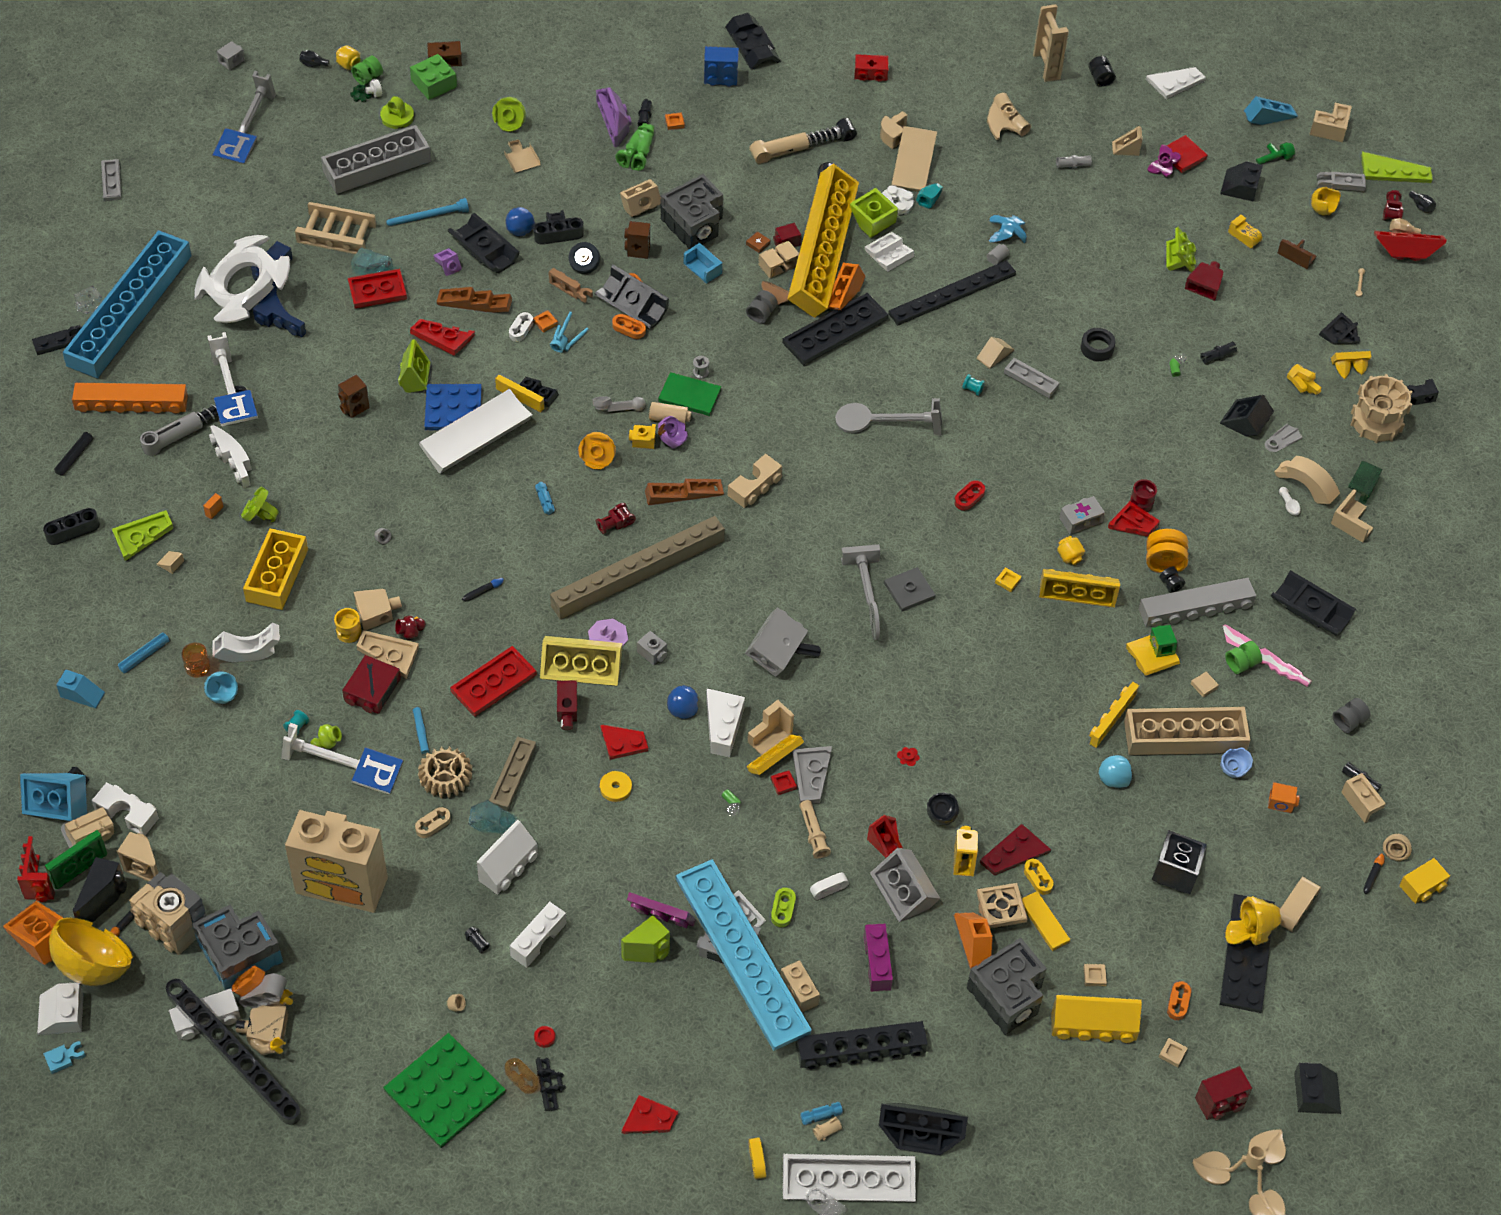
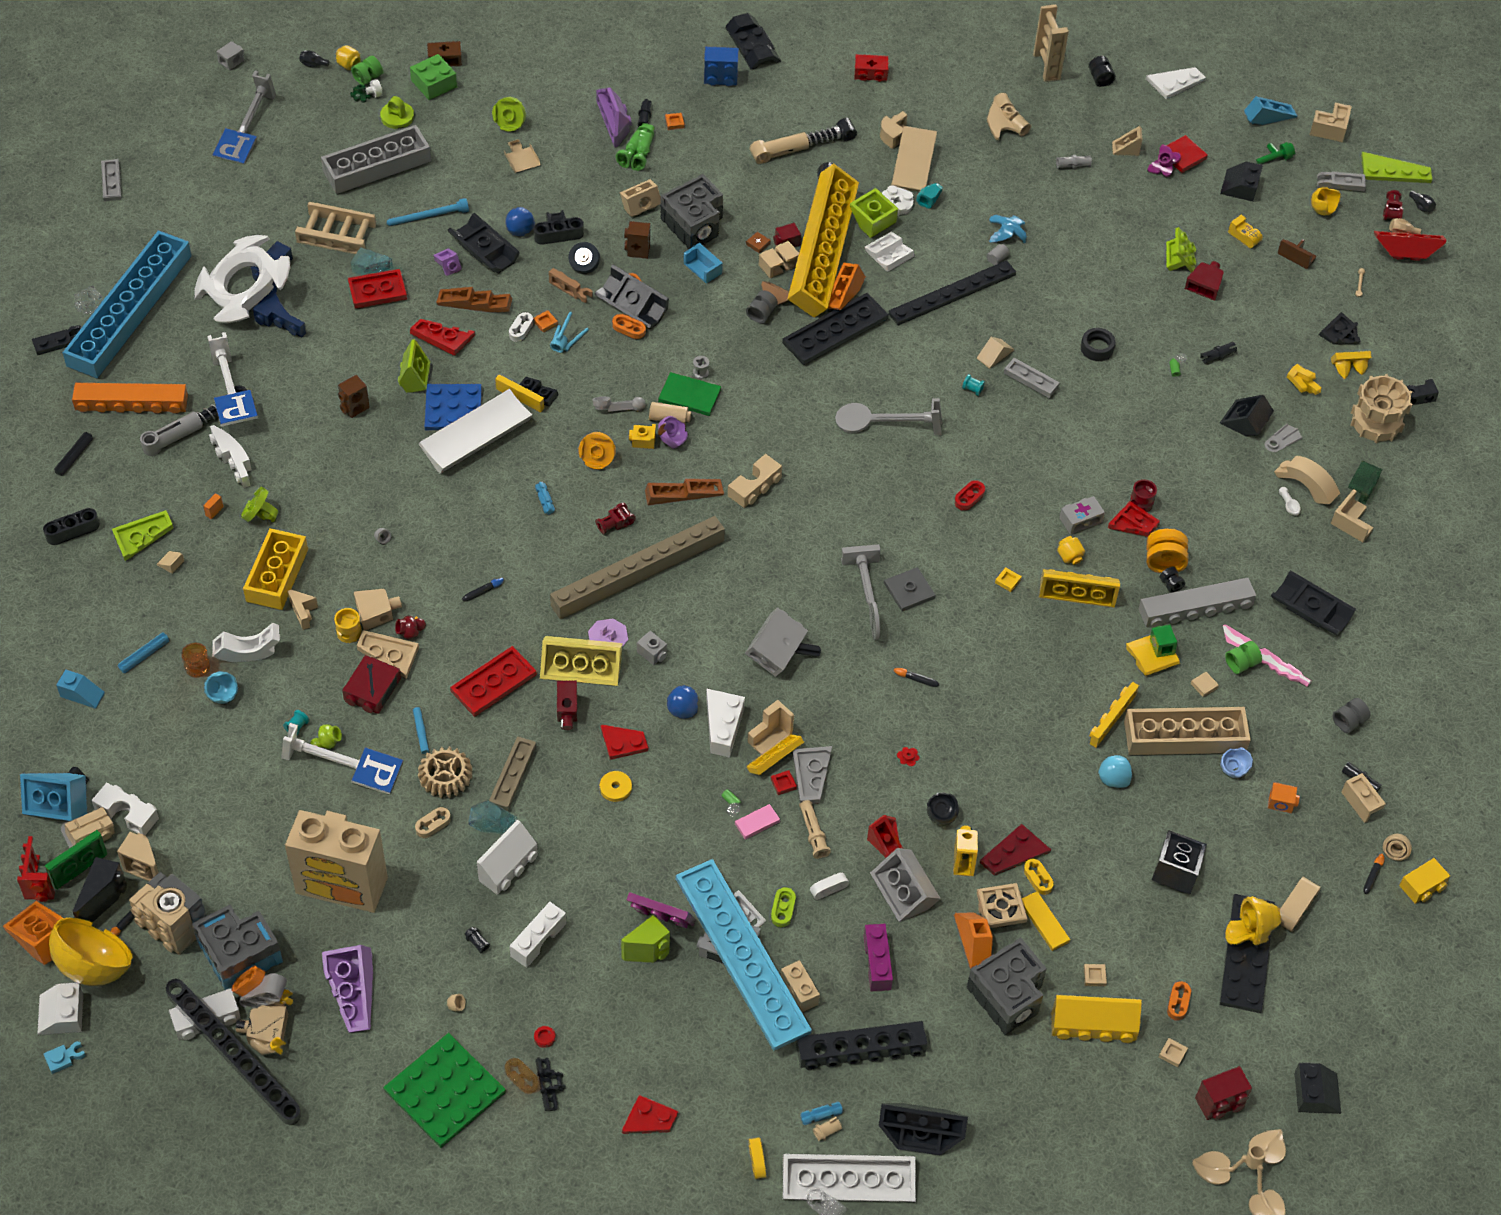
none -> tan slope [288,590,318,630]
none -> medium lavender wedge [322,945,373,1033]
none -> bright pink tile [735,804,780,840]
none -> black piece [894,668,939,687]

